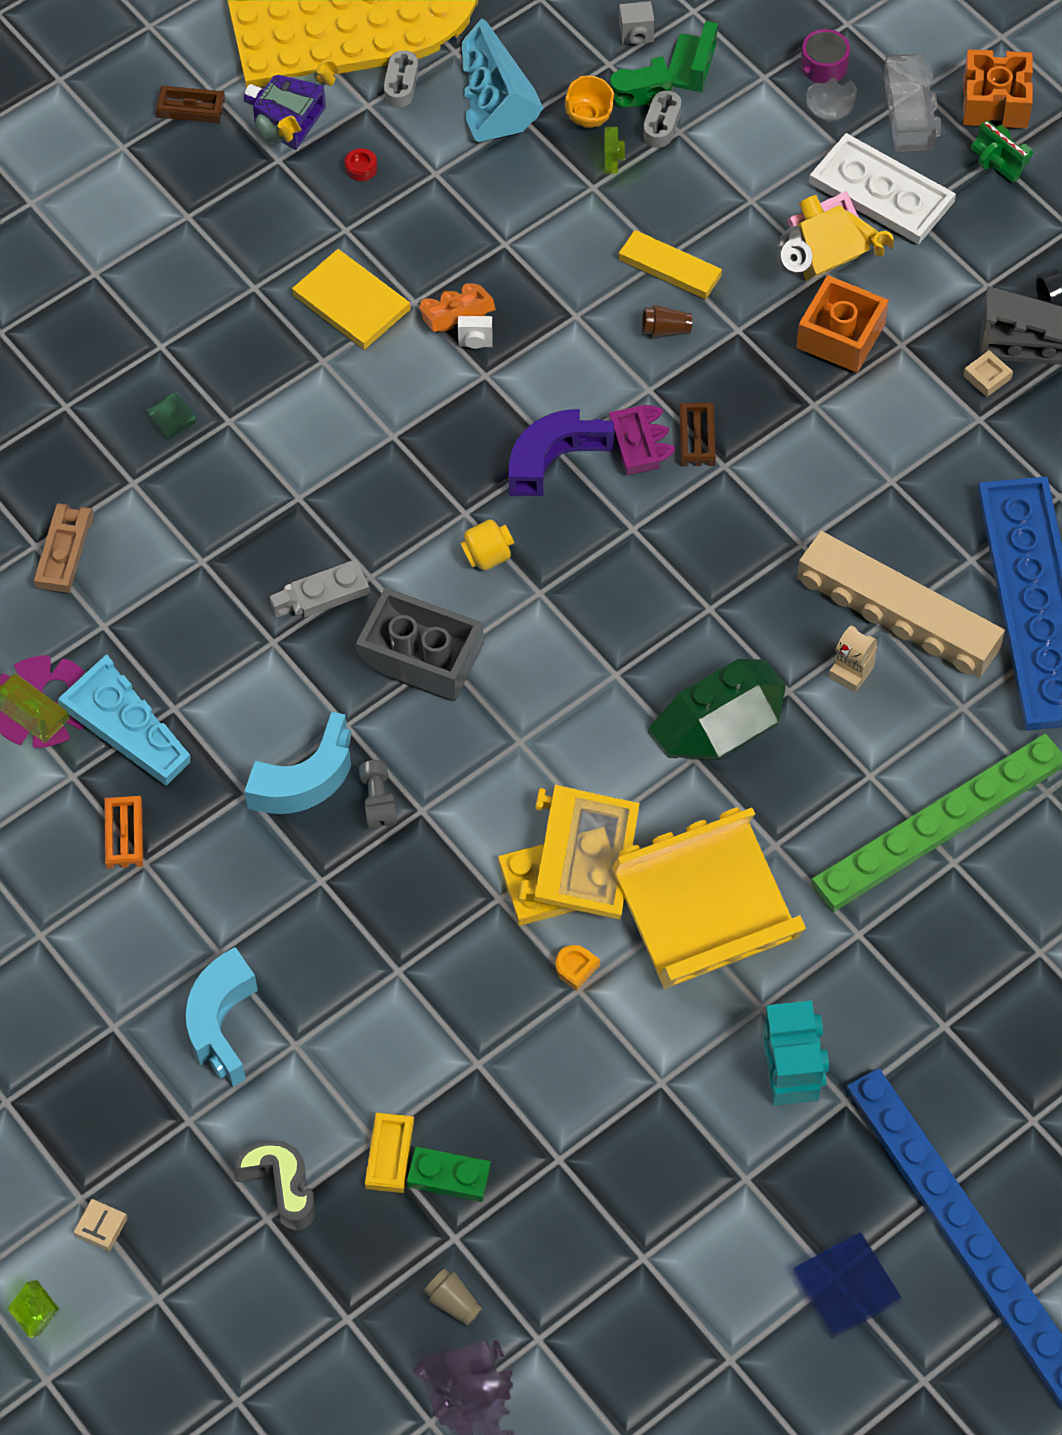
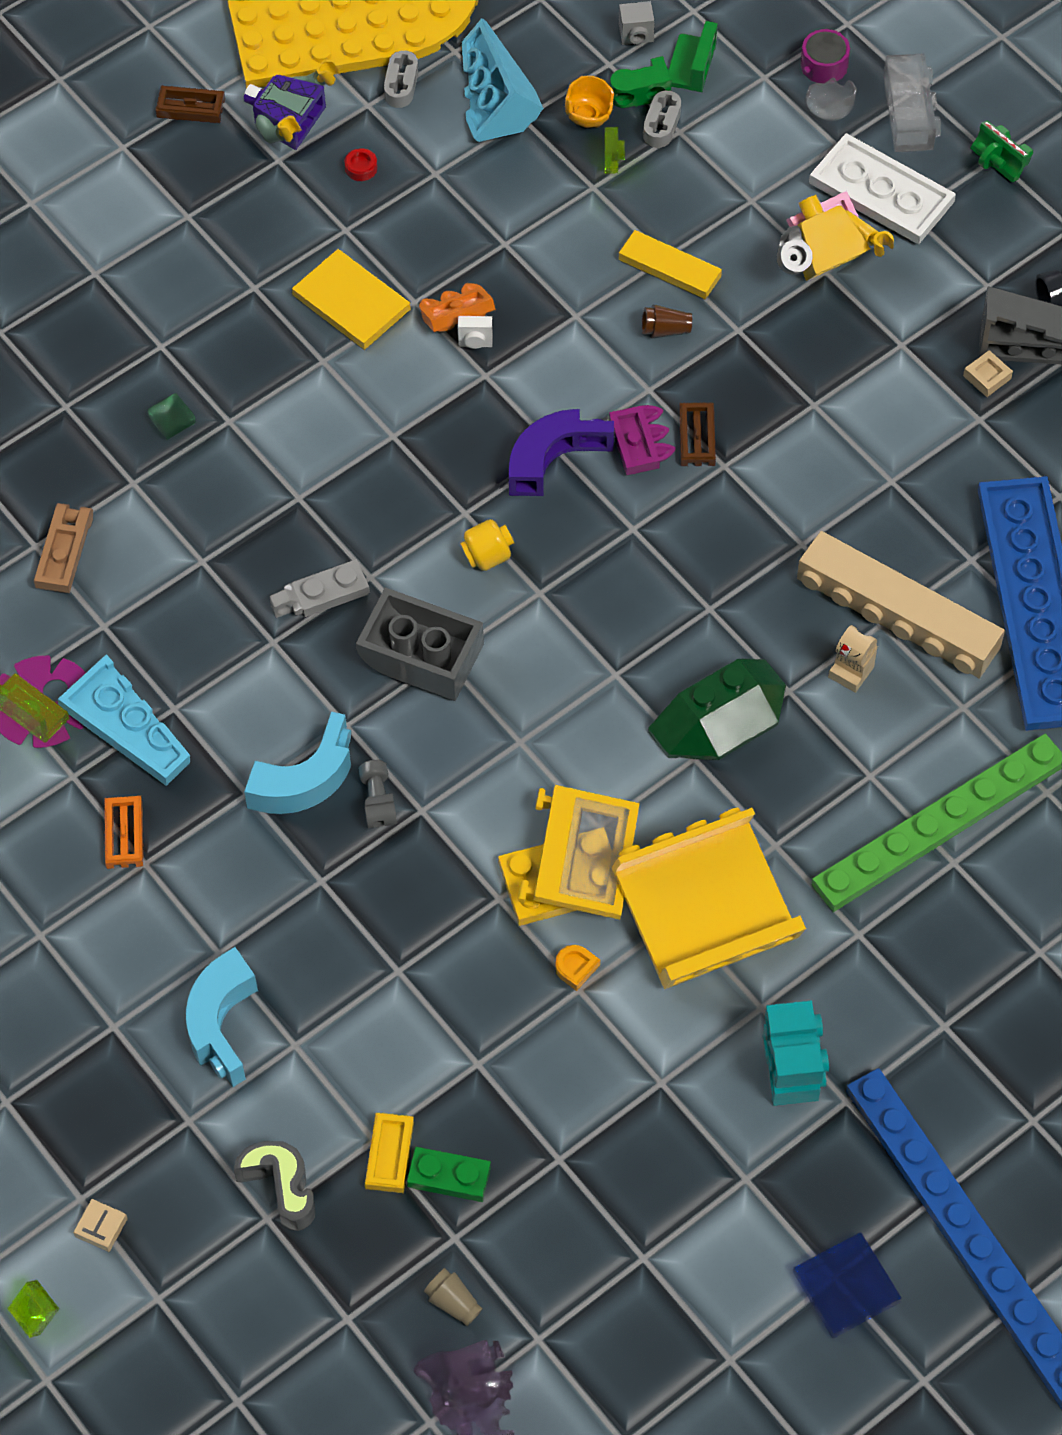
orange brick [796,275,889,373] -> none
orange brick [963,49,1033,128] -> none

